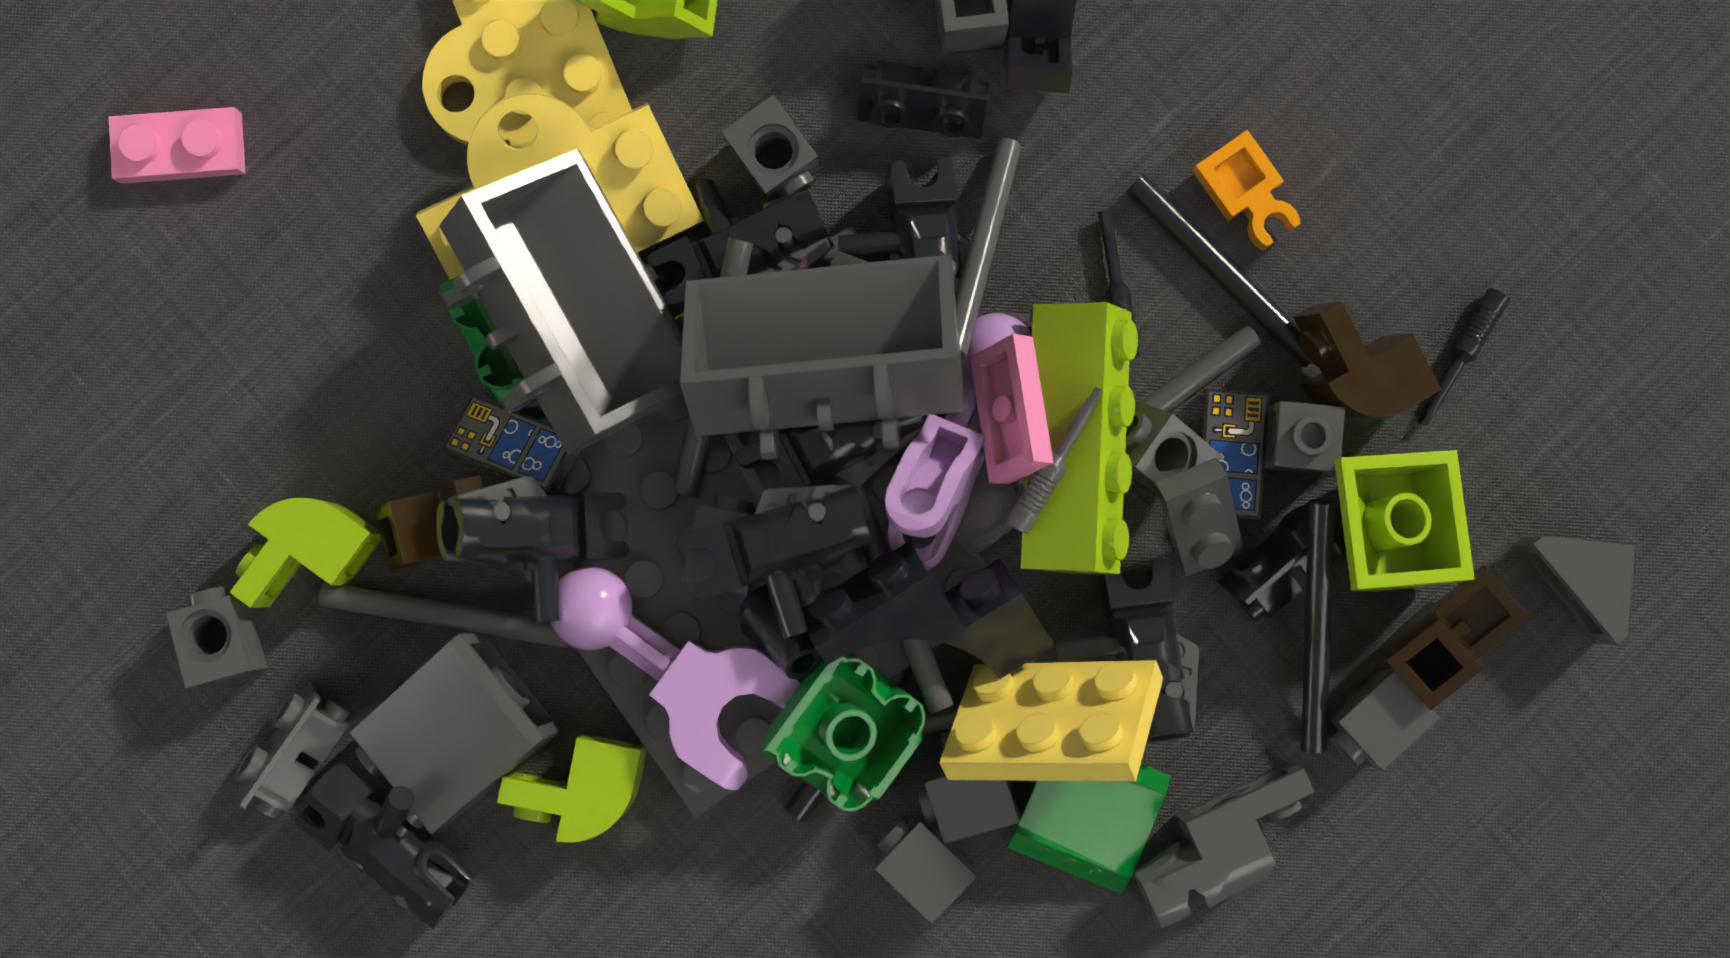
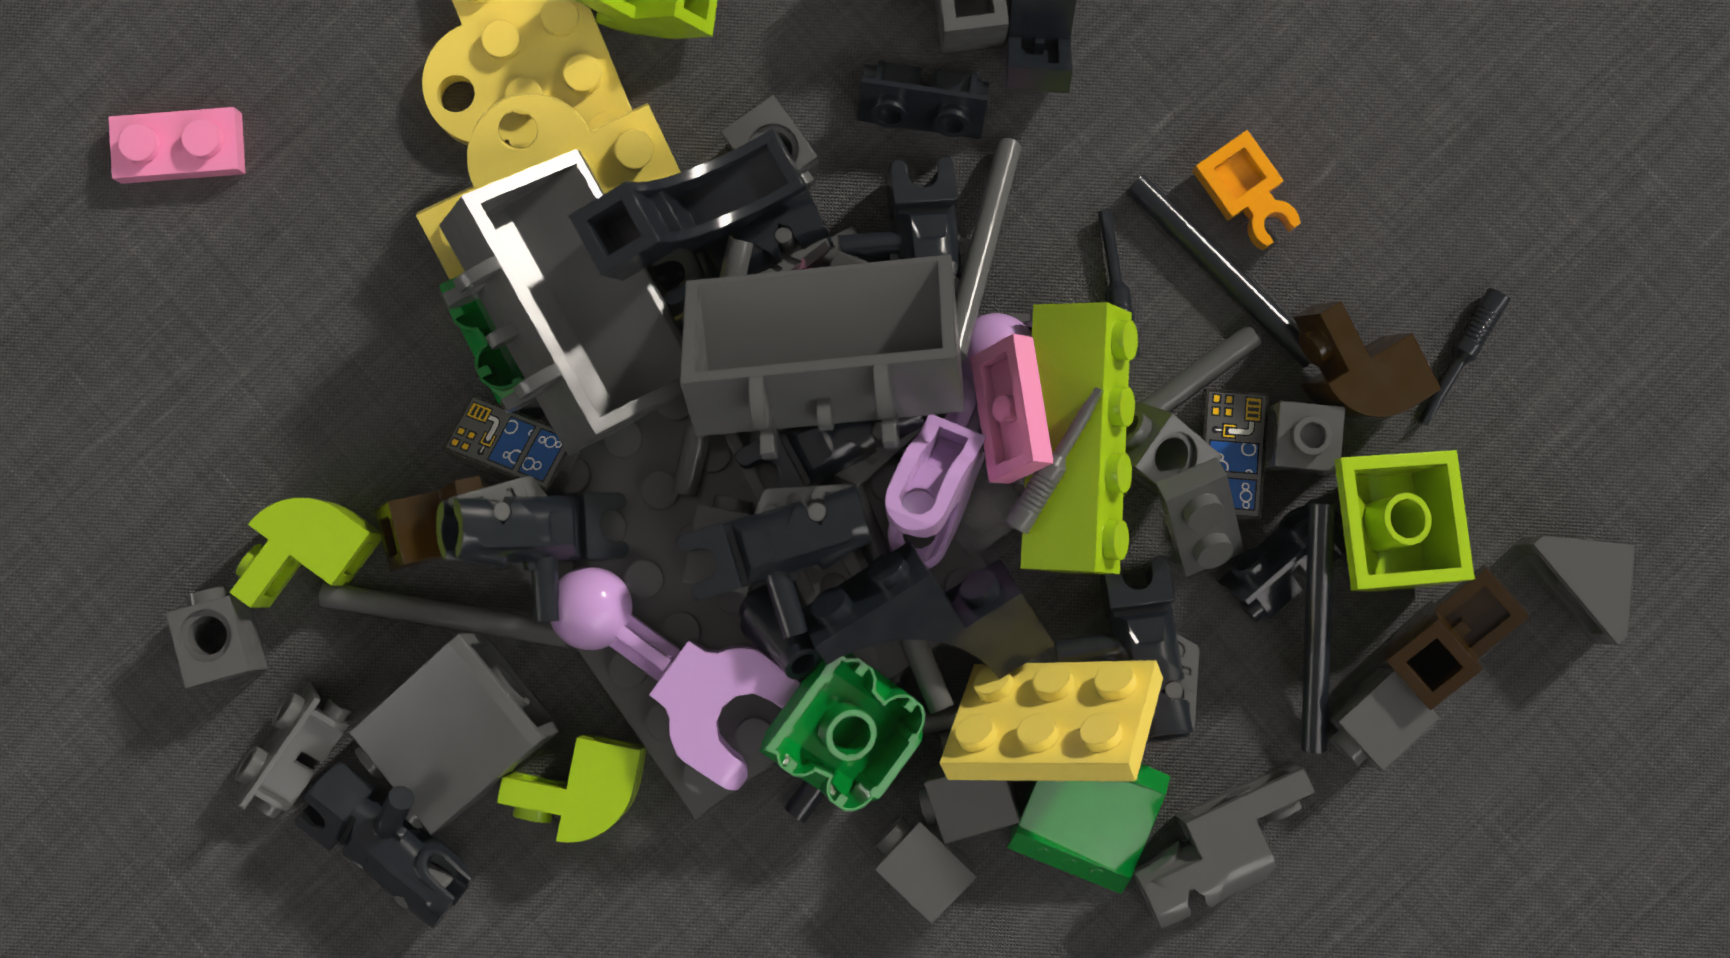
none -> black arch [568,129,809,281]

